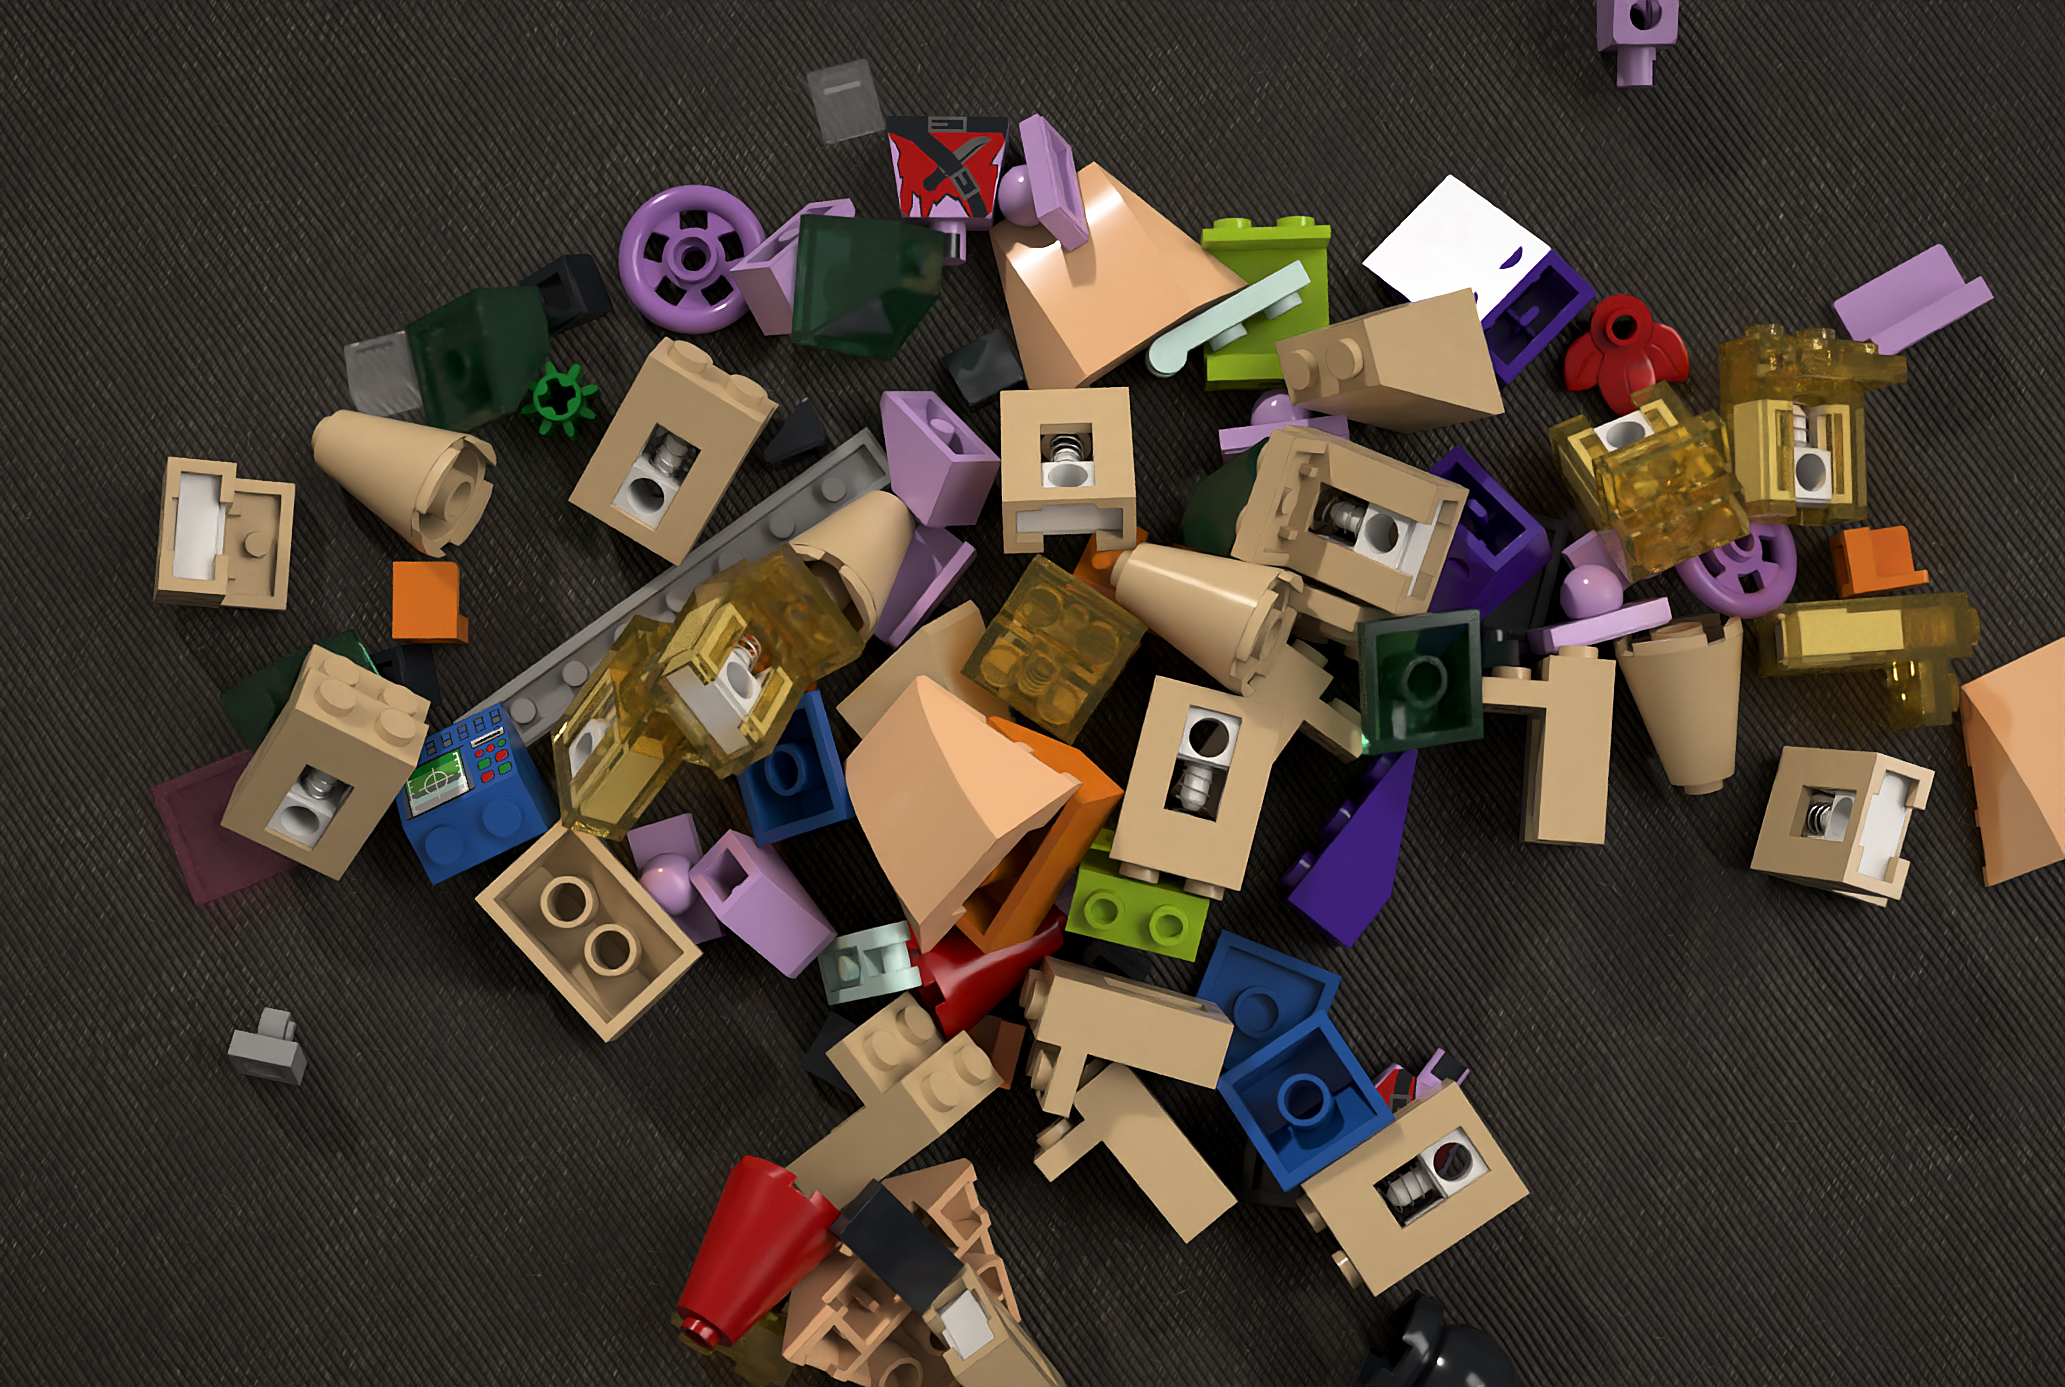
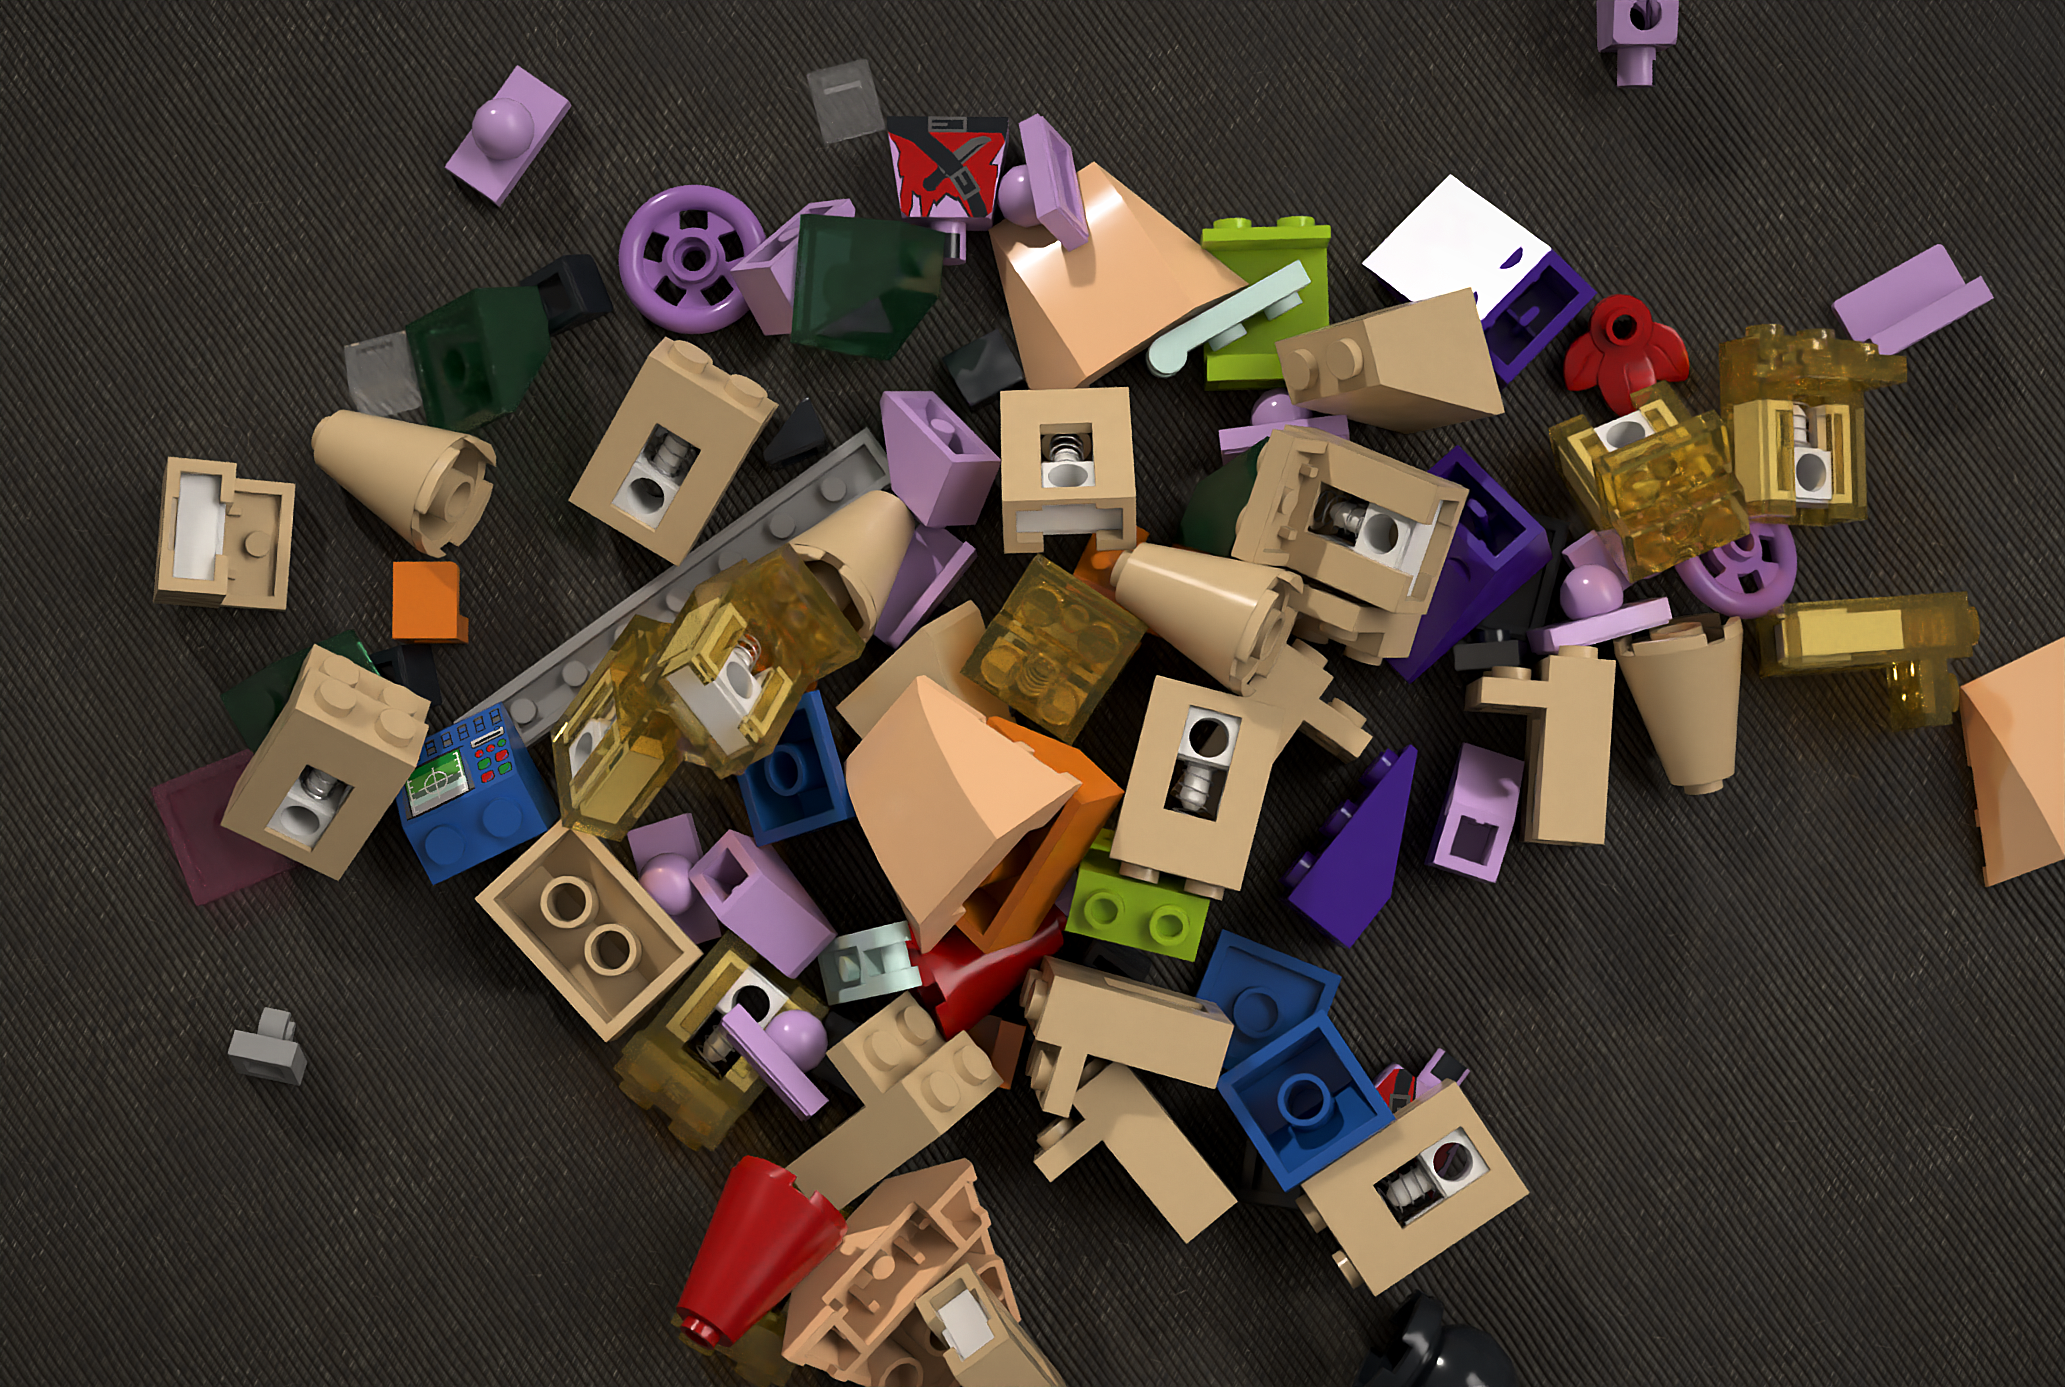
green gear [521,361,602,441] -> none
black tile [829,1178,964,1316] -> none
clear green slope [1357,607,1484,755] -> none
tan brick [1750,746,1935,907] -> none
orange panel [1828,526,1930,600] -> none
none -> lavender tile [445,65,572,207]
none -> clear yellow brick [613,929,833,1152]
none -> lavender tile [718,1003,829,1122]
none -> lavender slope [1424,742,1525,884]

